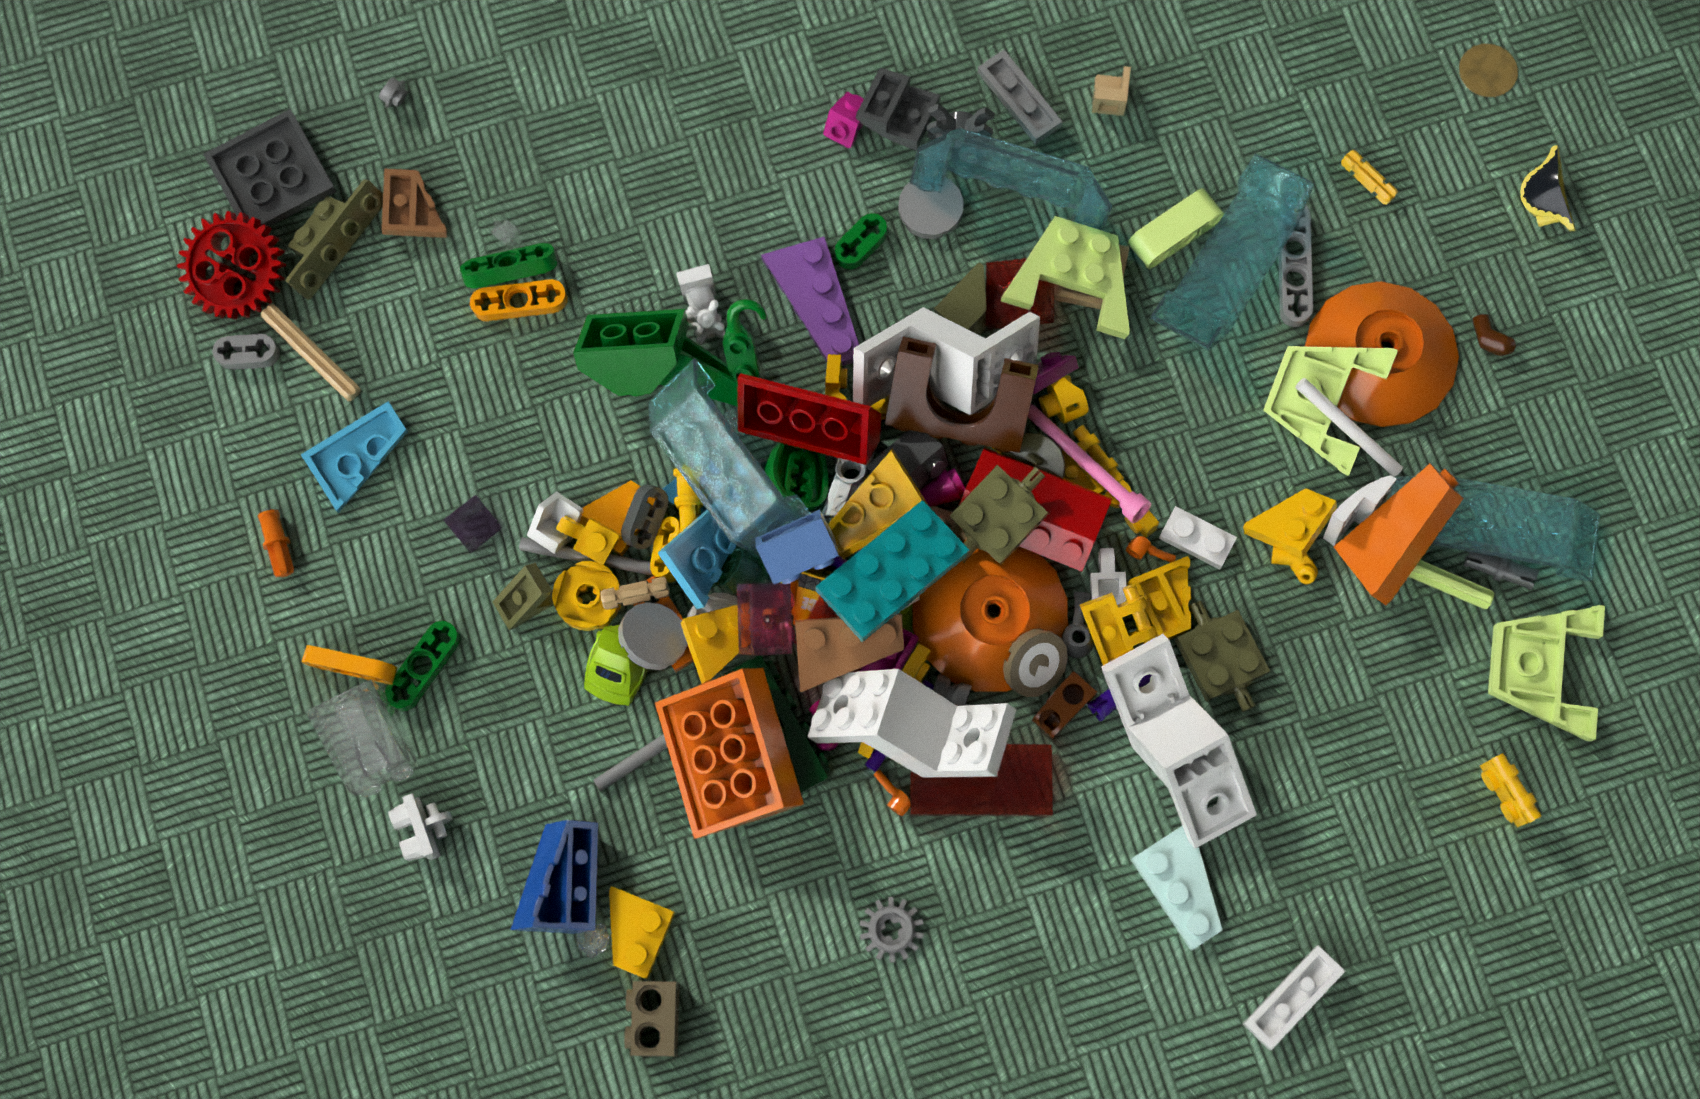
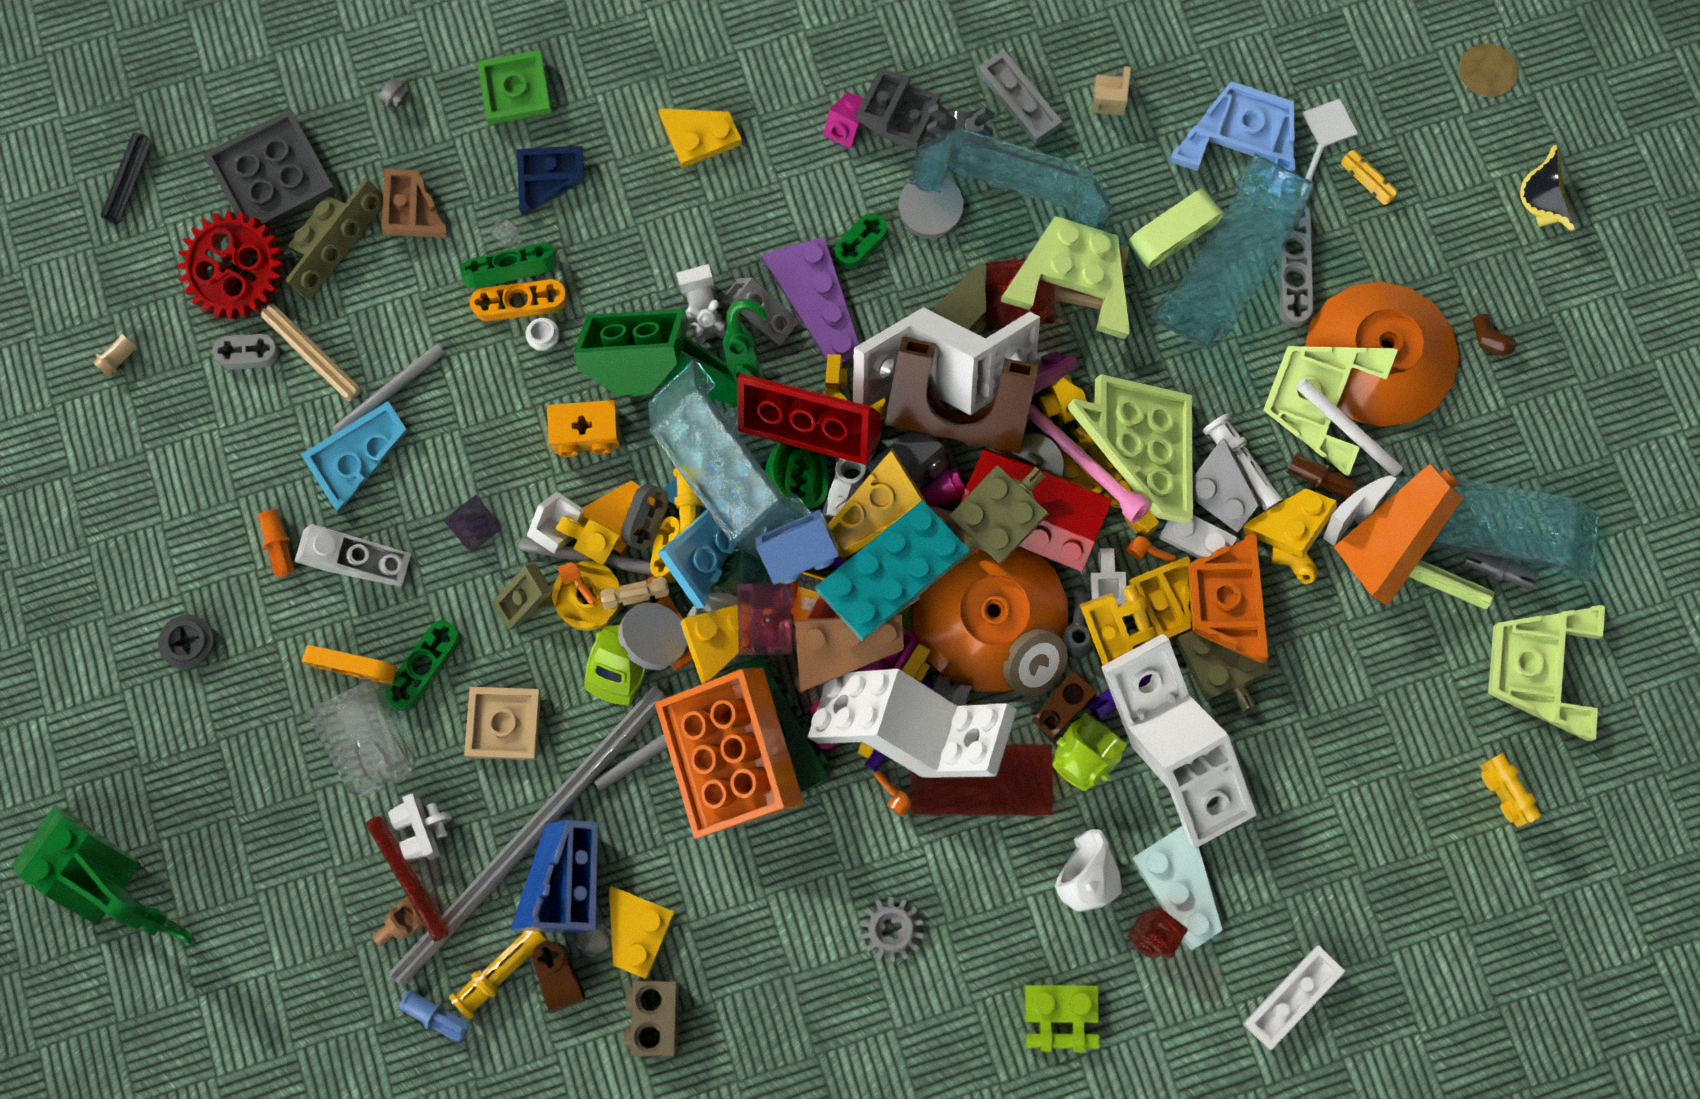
none -> green slope [12,805,196,947]
none -> tan pin [93,334,137,377]
none -> black axle [100,132,151,224]
none -> dark grey gear [158,615,214,669]
none -> white slope [294,524,411,587]
none -> light grey bar [332,343,445,432]
none -> clear red piece [366,816,449,942]
none -> medium nougat piece [372,896,426,946]
none -> light grey axle [390,686,667,986]
none -> medium blue axle [399,990,469,1042]
none -> yellow pin [449,931,548,1020]
none -> tan plate [464,687,541,760]
none -> bright green plate [477,50,552,125]
none -> dark blue wing [517,146,585,214]
none -> white plate [526,318,560,351]
none -> reddish brown piece [532,941,586,1014]
none -> light orange brick [547,400,621,457]
none -> orange hand [558,562,597,605]
none -> yellow wing [658,109,742,169]
none -> light grey bracket [719,278,798,345]
none -> lime plate [1025,985,1099,1053]
none -> lime helmet [1052,712,1127,791]
none -> white helmet [1055,829,1122,912]
none -> yellowish green wing [1068,374,1193,524]
none -> clear red brick [1127,907,1188,960]
none -> light blue wing [1170,81,1296,201]
none -> orange wing [1187,534,1268,663]
none -> light grey wing [1193,438,1260,533]
none -> white pin [1203,413,1283,512]
none -> reddish brown axle [1287,452,1356,500]
none -> white piece [1299,99,1358,198]

